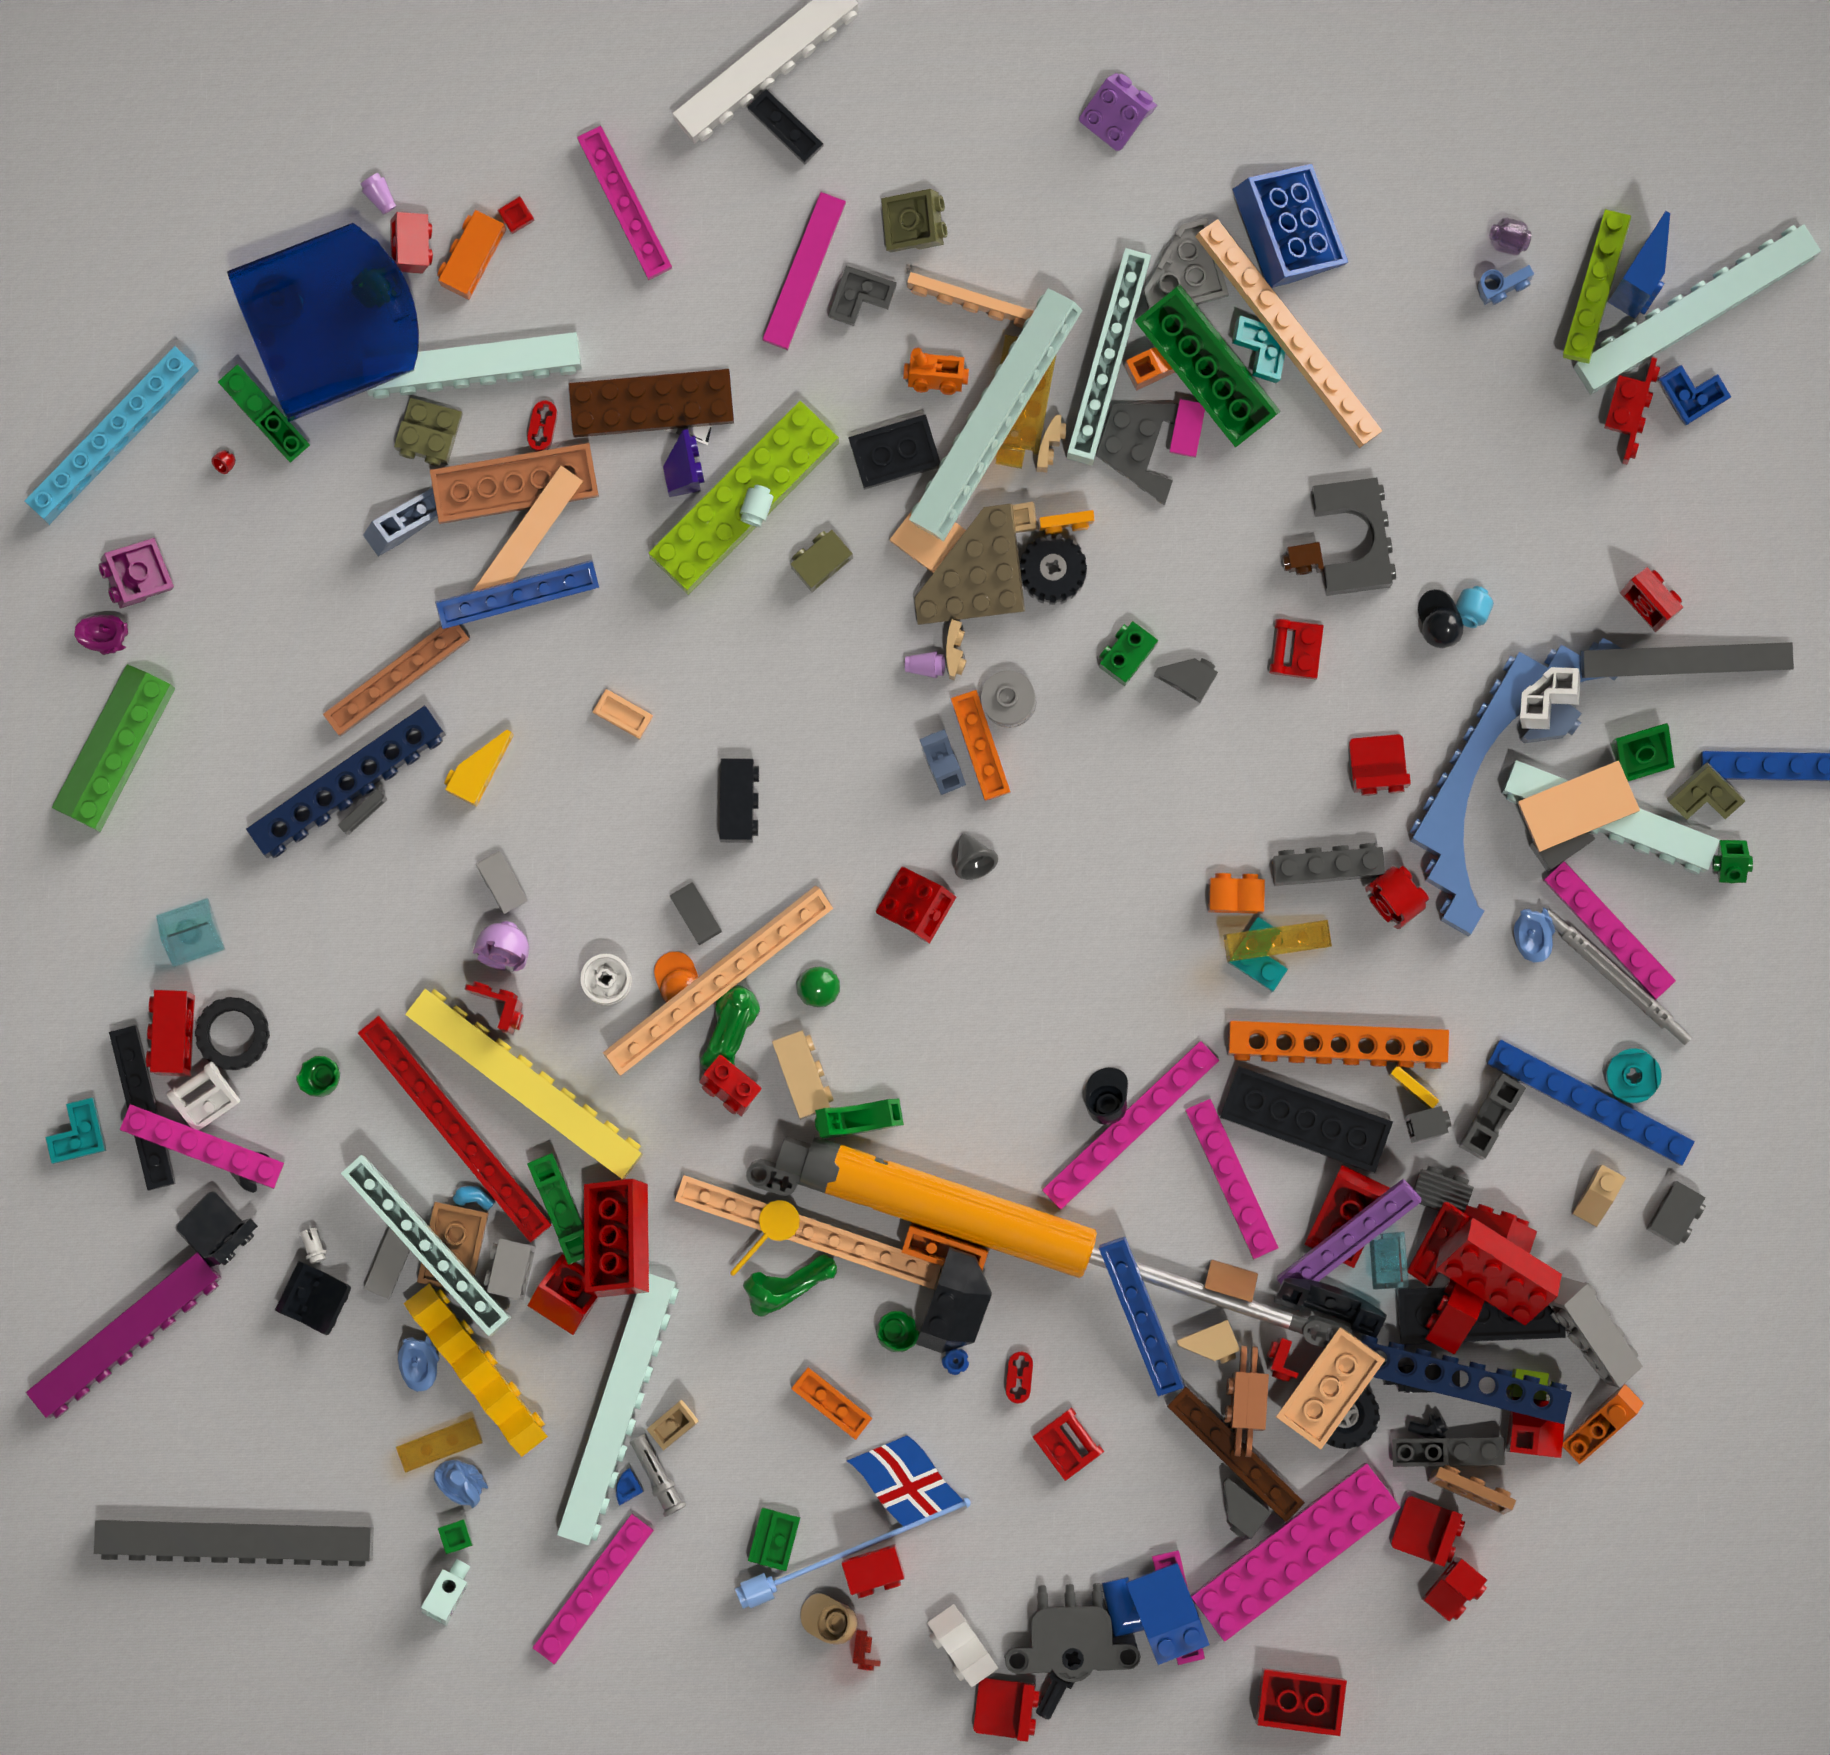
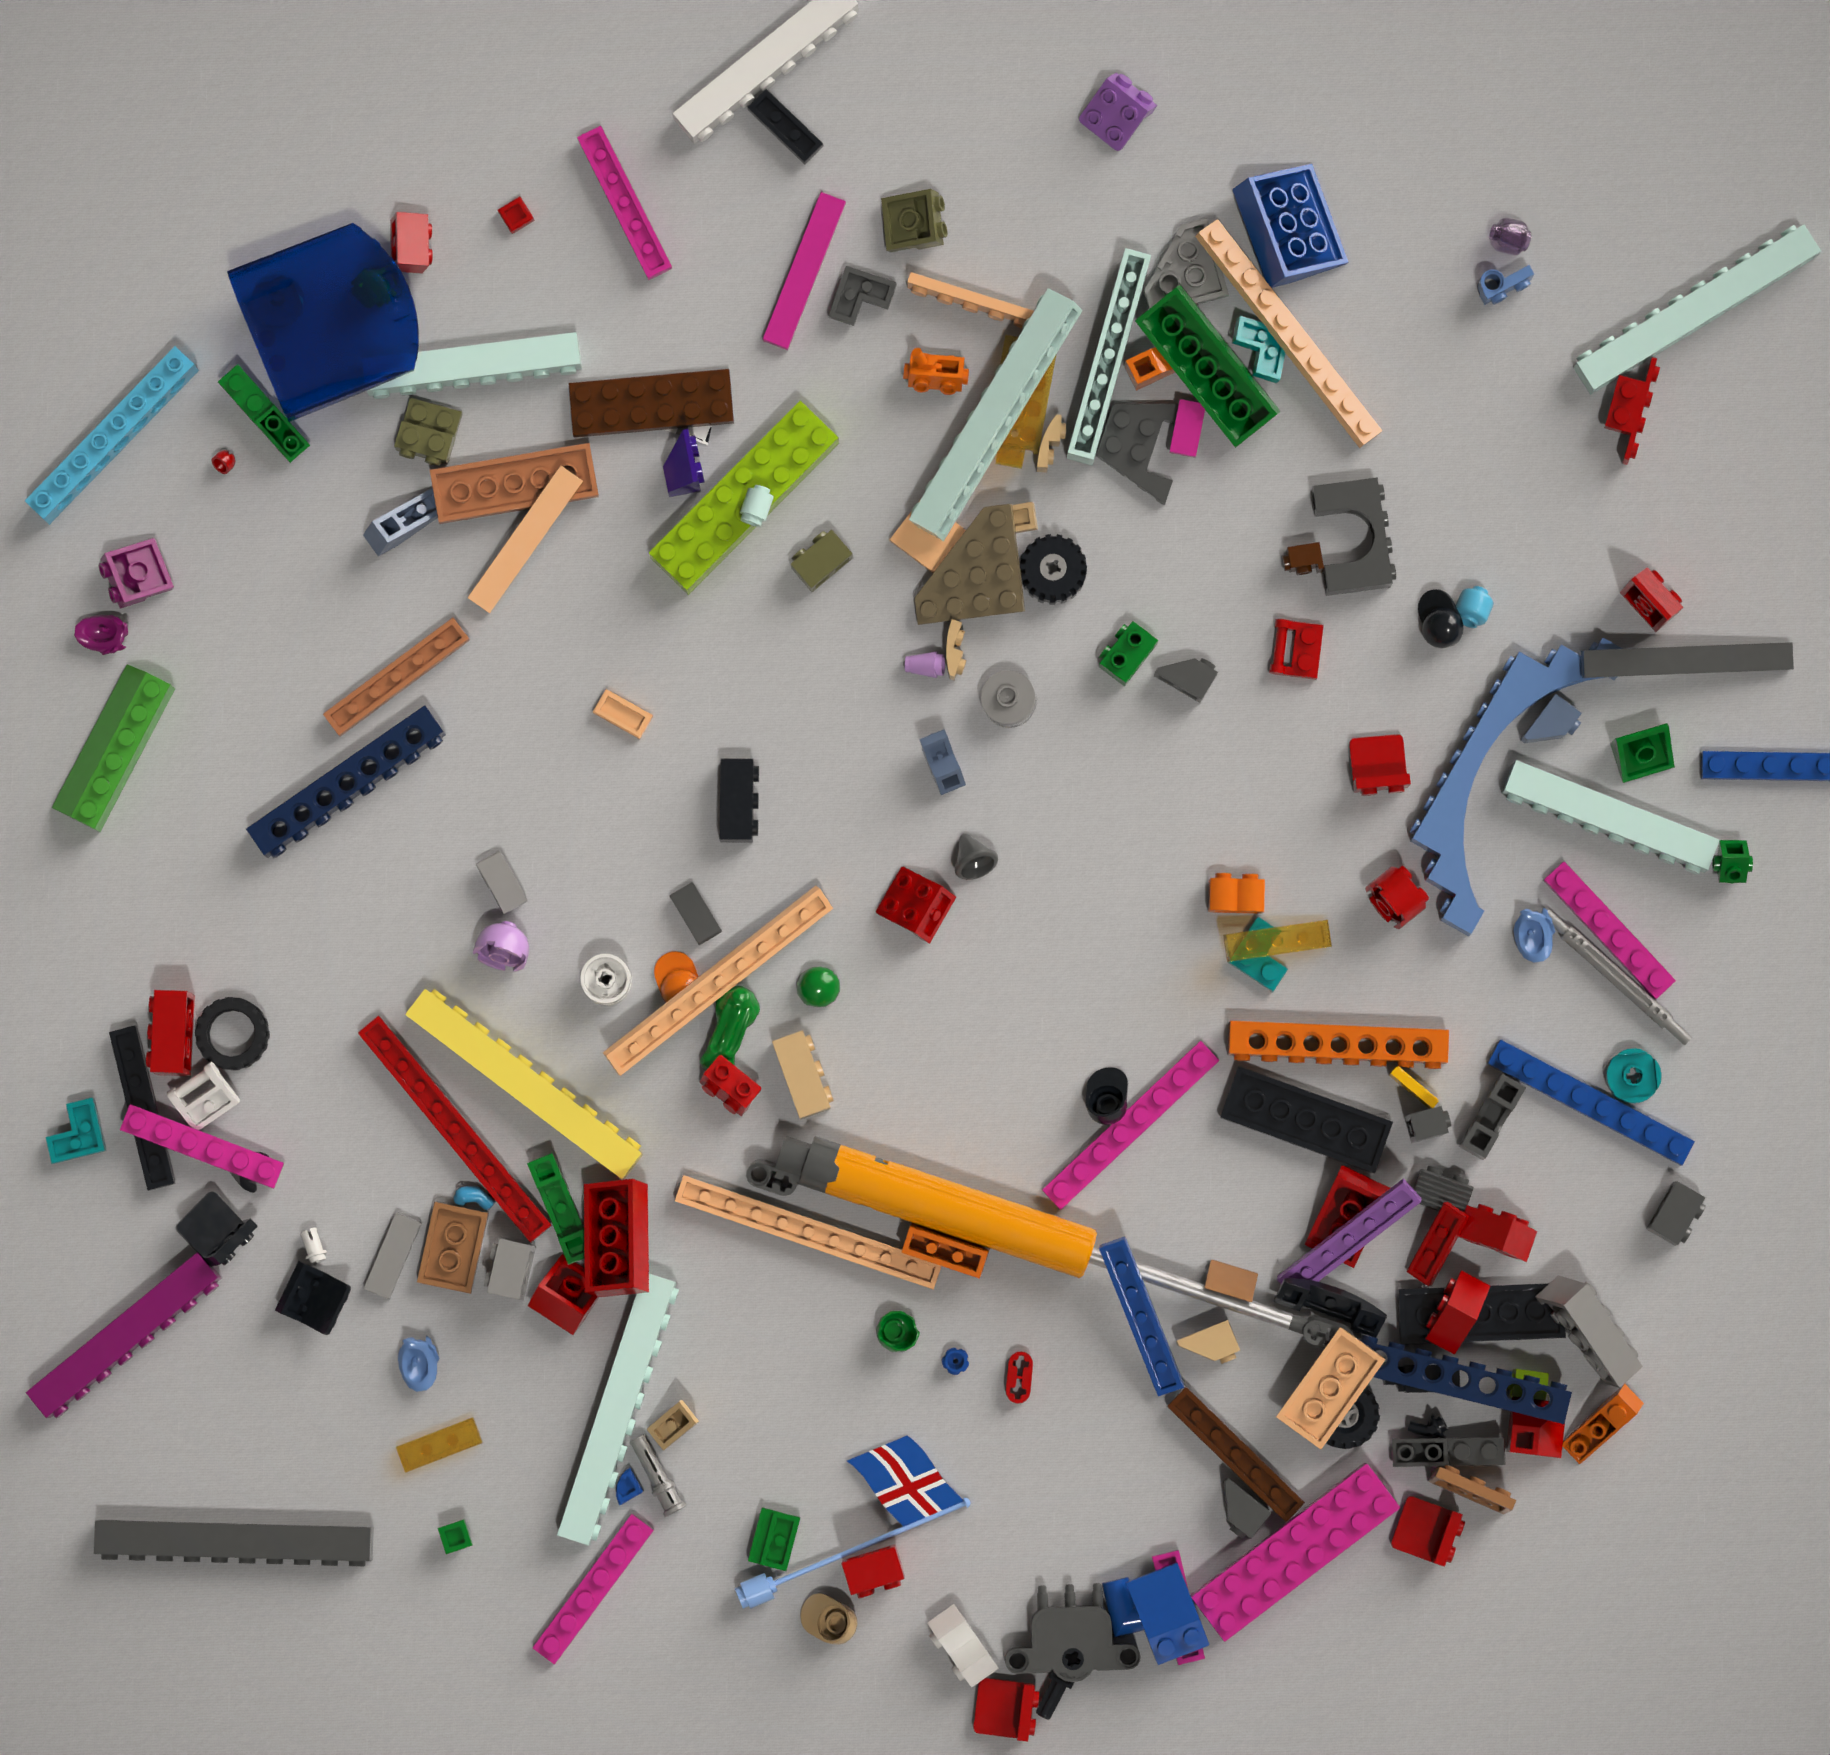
clear light blue slope [156,898,225,967] -> none
green hair [296,1056,340,1097] -> none
dark grey tile [338,789,387,835] -> none
light aqua brick [341,1155,511,1337] -> none
lavender cone [360,173,396,215] -> none
yellow brick [403,1283,548,1457] -> none
light aqua torso [421,1559,470,1626] -> none
medium blue hat [434,1460,488,1508] -> none
blue plate [435,560,599,629] -> none
orange brick [437,210,506,300] -> none
yellow slope [444,730,514,807] -> none
red bracket [465,981,524,1035] -> none
red beam [527,400,558,452] -> none
yellow piece [730,1200,800,1276] -> none
green hair [743,1254,837,1317] -> none
orange plate [791,1367,873,1440] -> none
green arch [815,1098,904,1138] -> none
black plate [848,414,940,490] -> none
clear red bracket [853,1629,881,1671] -> none
black wedge [916,1247,992,1353] -> none
orange plate [951,690,1011,801] -> none
red plate [1032,1407,1105,1481] -> none
light orange plate [1037,510,1095,535] -> none
dark pink plate [1185,1099,1279,1260] -> none
nougat brick [1224,1346,1269,1457] -> none
red brick [1255,1668,1347,1736] -> none
red bracket [1267,1338,1299,1382] -> none
dark grey brick [1272,843,1385,886] -> none
clear light blue slope [1369,1232,1409,1290] -> none
red brick [1422,1557,1487,1622] -> none
red brick [1435,1218,1562,1325] -> none
light nougat tile [1517,760,1640,853] -> none
white brick [1520,667,1581,729] -> none
dark grey slope [1529,833,1595,872] -> none
lime plate [1563,209,1631,364] -> none
tan slope [1572,1165,1626,1227] -> none
blue slope [1608,211,1670,319] -> none
blue brick [1657,365,1731,425] -> none
olive plate [1667,762,1745,820] -> none

